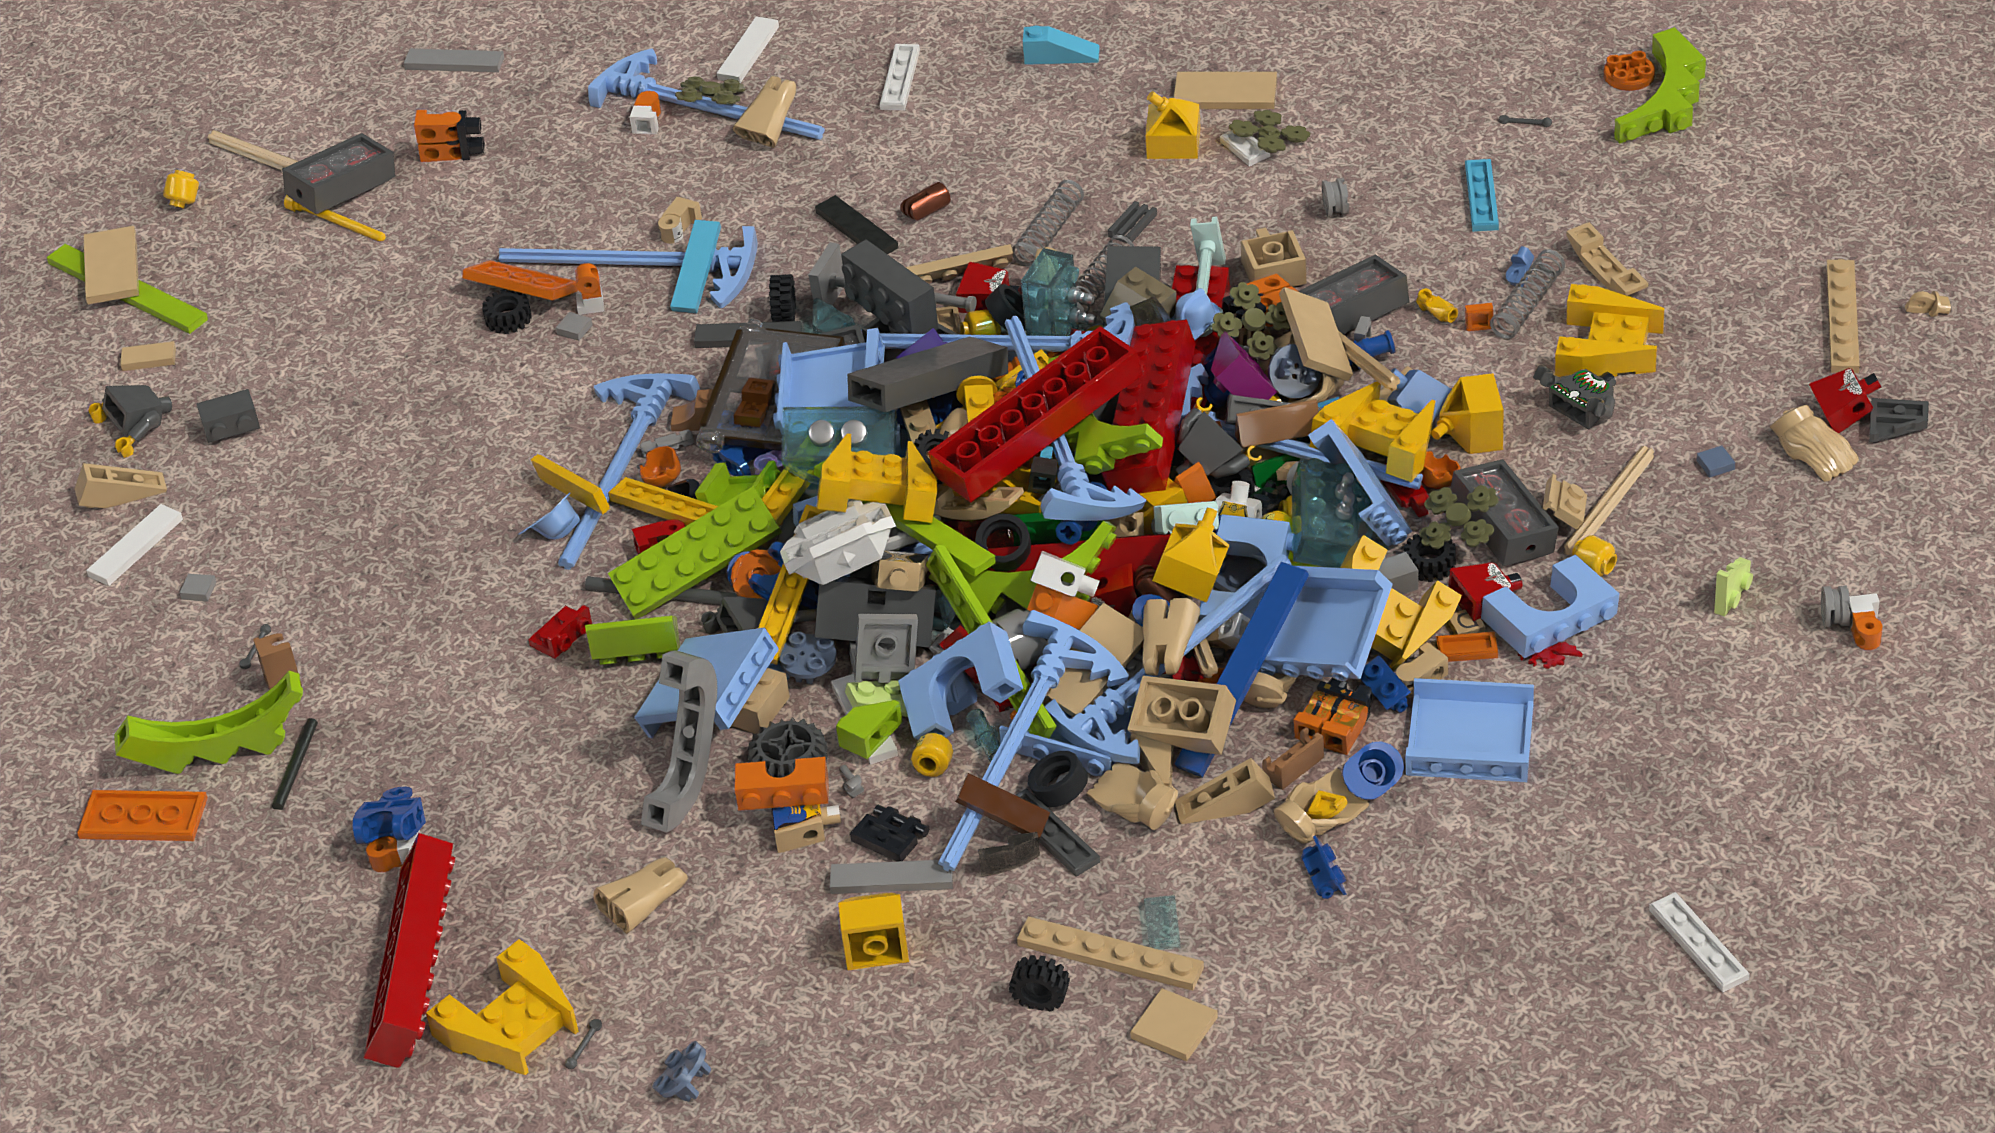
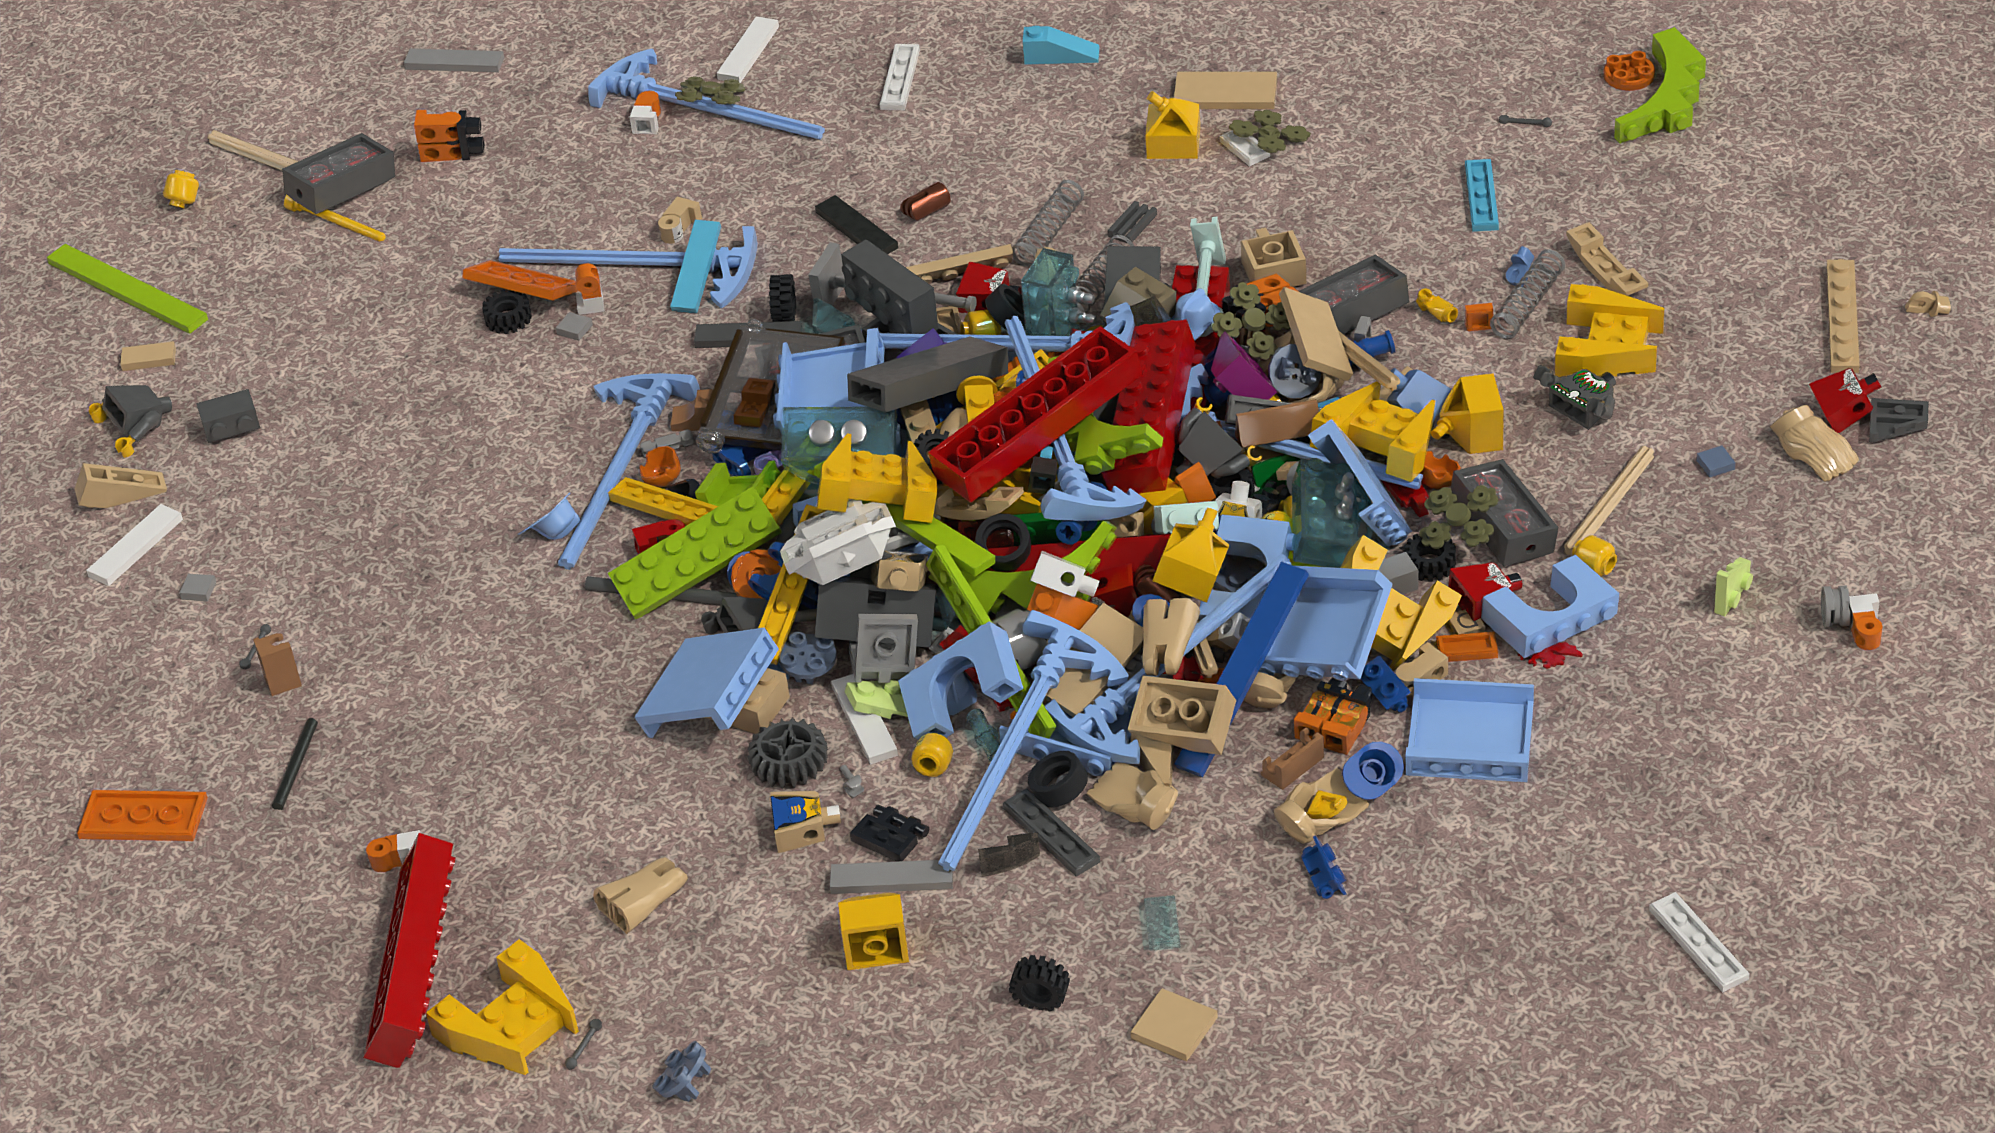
tan tile [84,226,139,304] -> none
lime arch [114,670,303,774] -> none
blue piece [353,786,426,844] -> none
red bracket [528,605,592,659] -> none
yellow tile [530,454,610,515] -> none
lime slope [585,615,680,665] -> none
light grey arch [641,651,717,832] -> none
tan piece [732,76,796,148] -> none
orange arch [735,757,829,811] -> none
lime slope [836,700,902,760] -> none
reddish brown tile [955,773,1050,841] -> none
tan plate [1017,916,1204,991] -> none
tan slope [1175,758,1275,824] -> none
light grey wheel [1322,178,1349,217] -> none
tan plate [1542,474,1587,530] -> none

